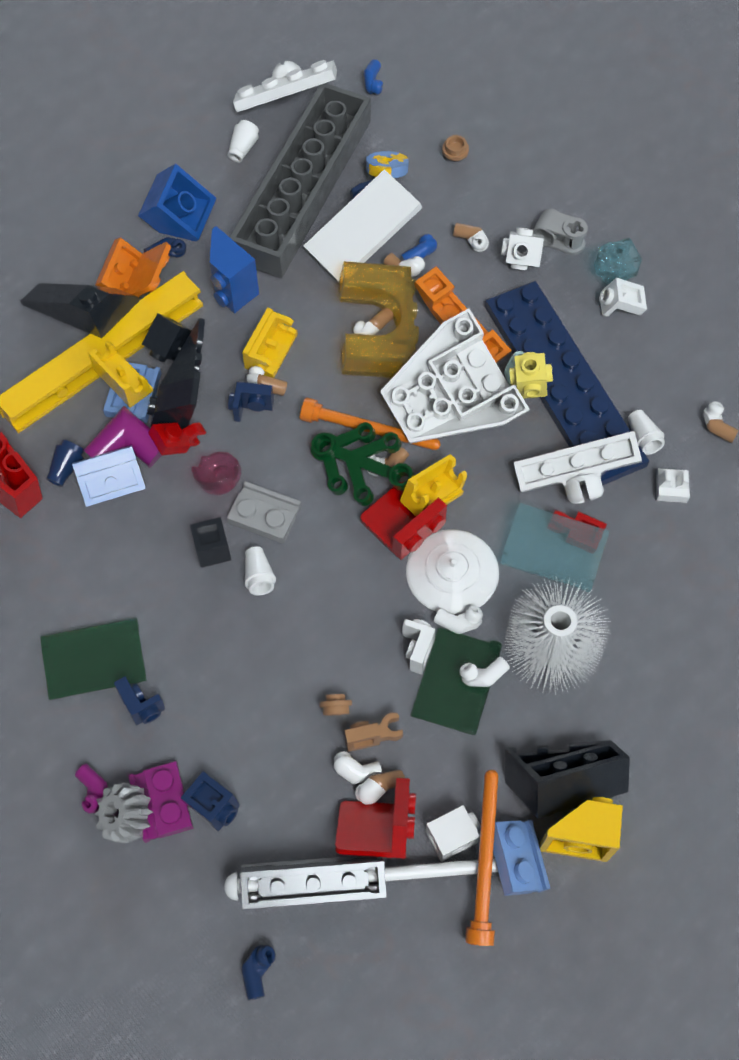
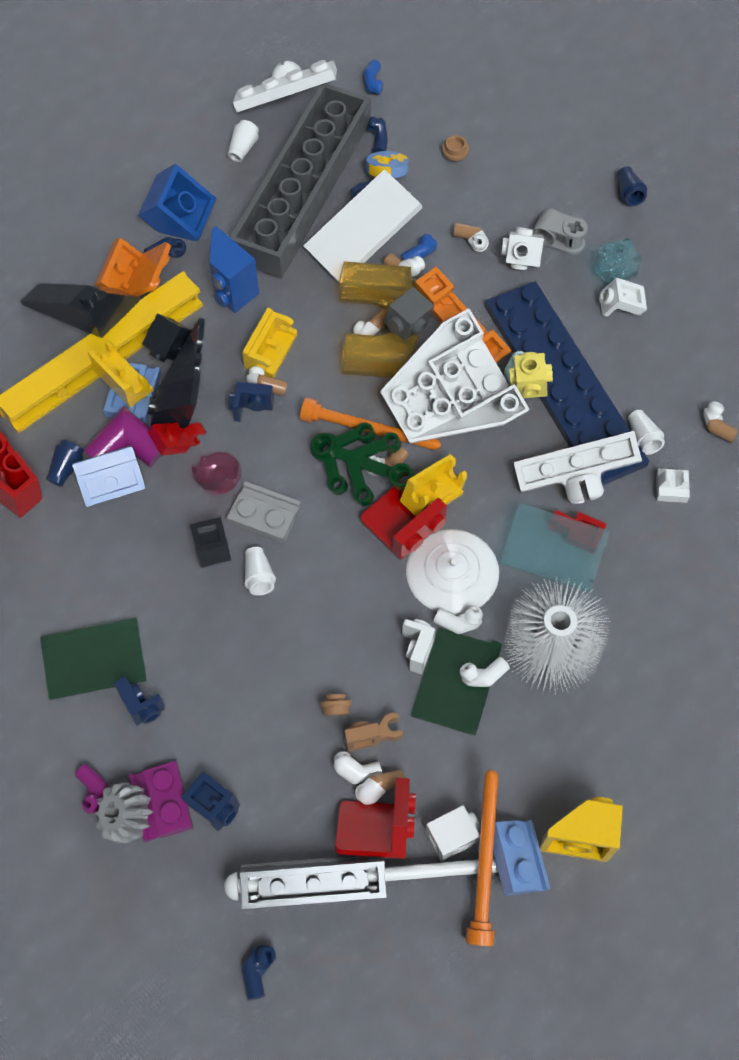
black wedge [505,740,630,818] -> none
none -> dark blue arm [368,116,388,153]
none -> dark grey brick [384,287,434,341]
none -> dark blue cone [617,166,647,206]

